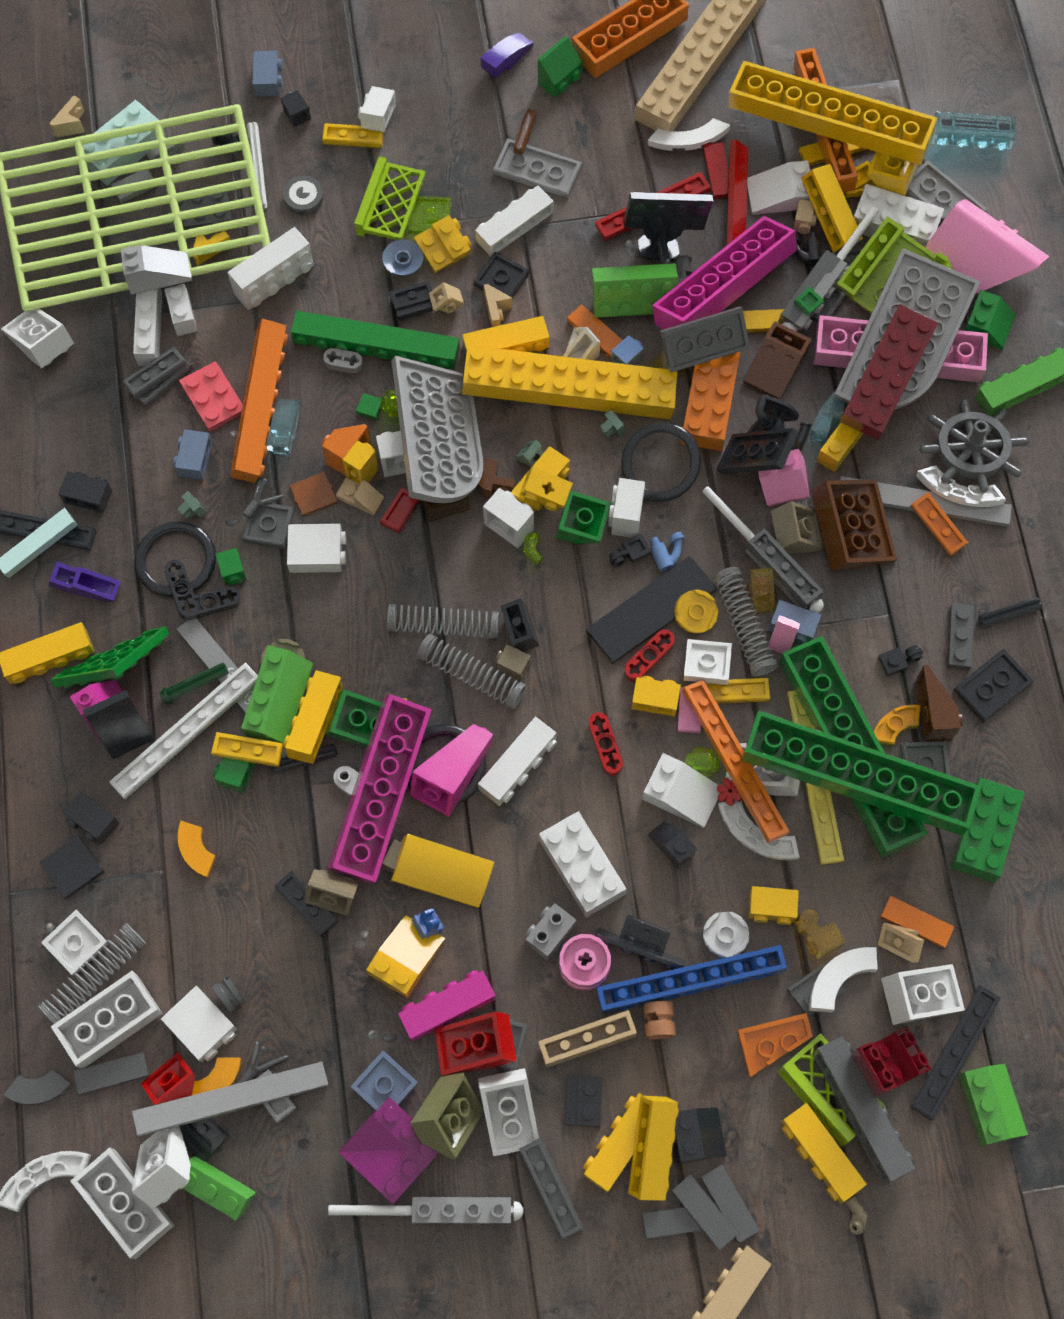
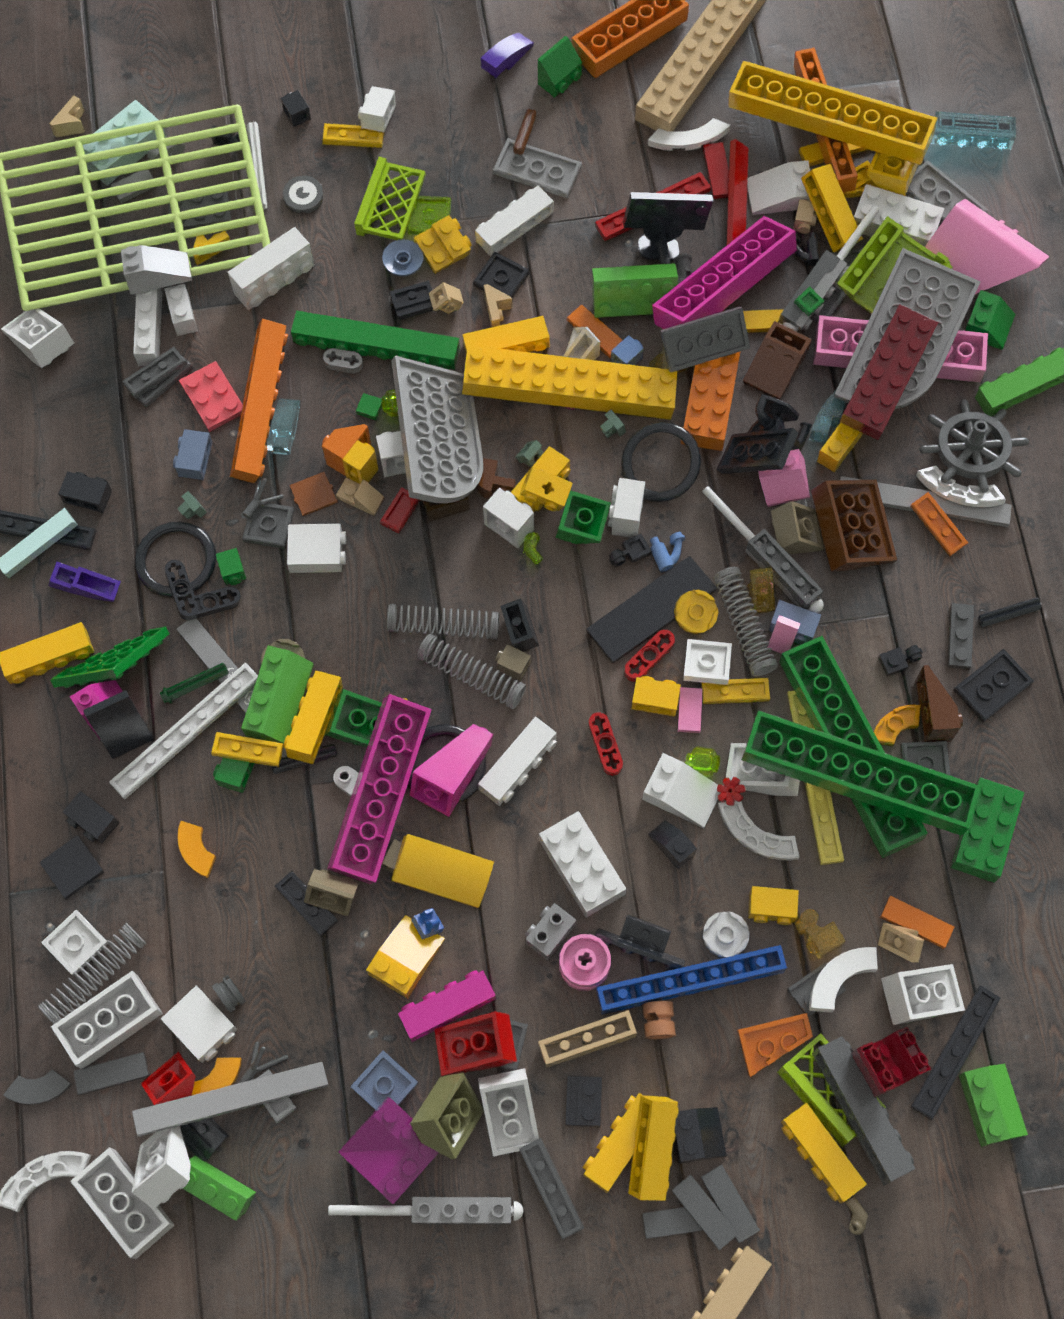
sand blue brick [253,51,283,96] -> none
orange plate [682,680,790,843] -> none

